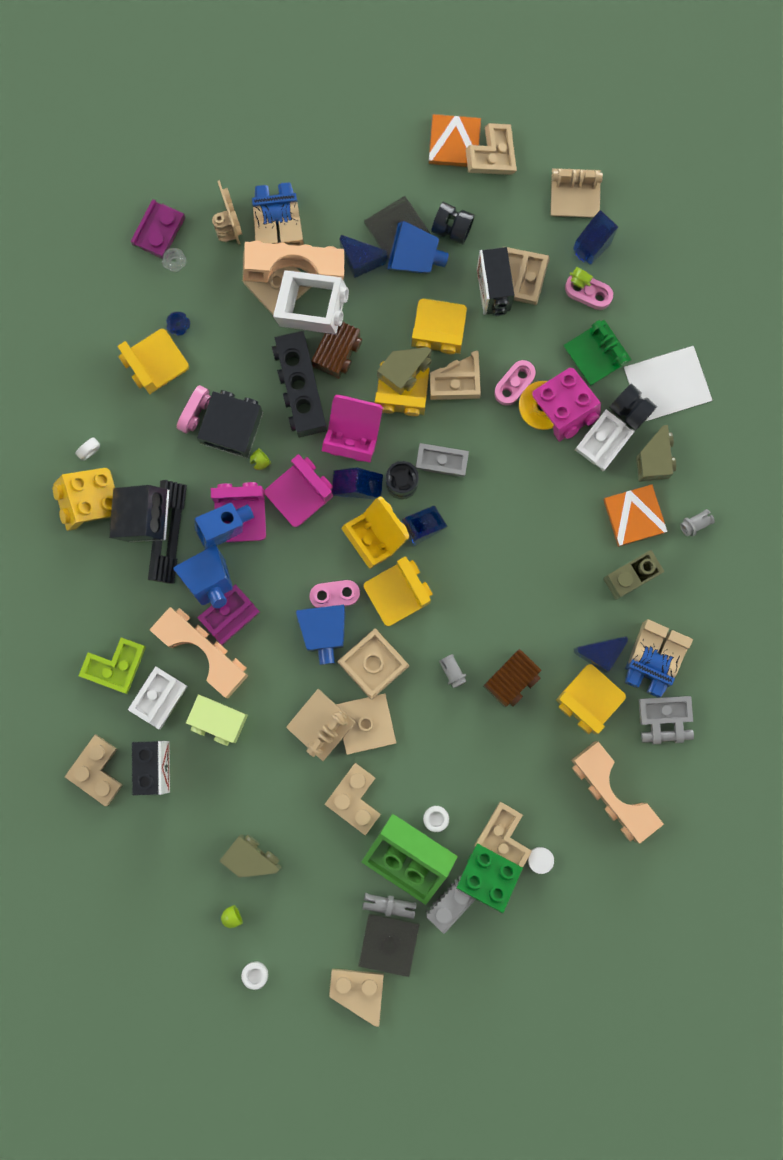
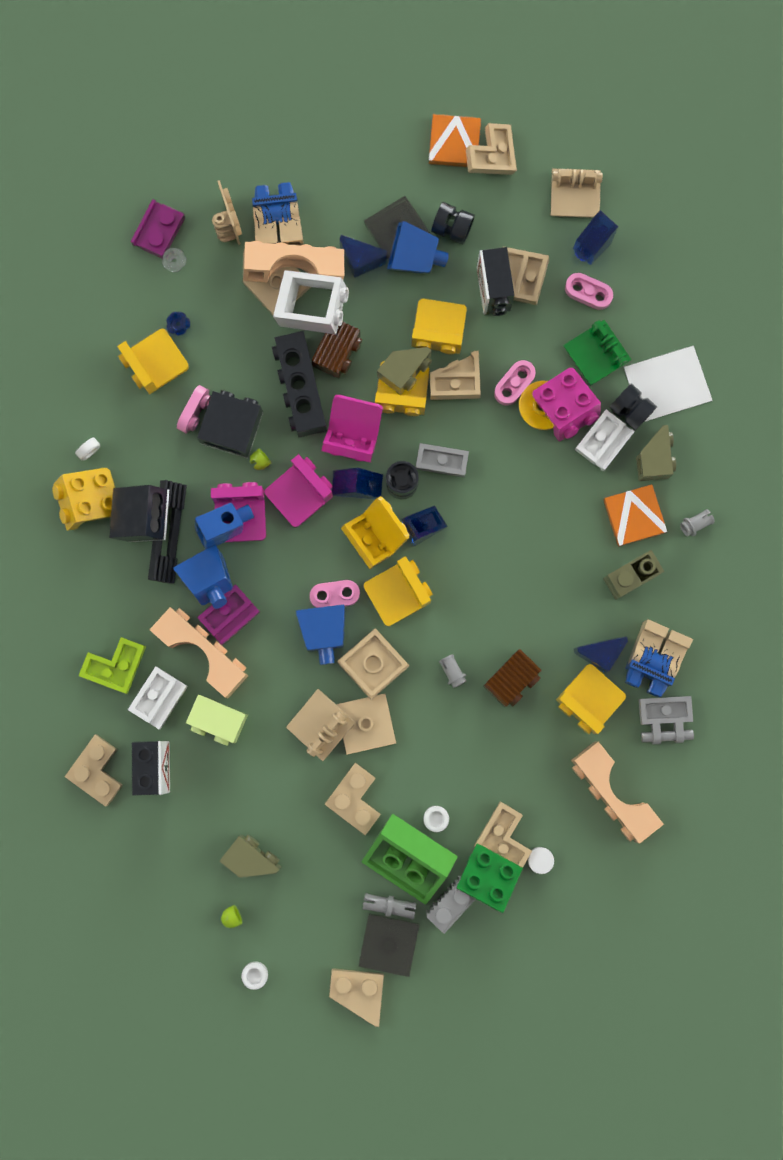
lime plate [569,267,593,289] -> none

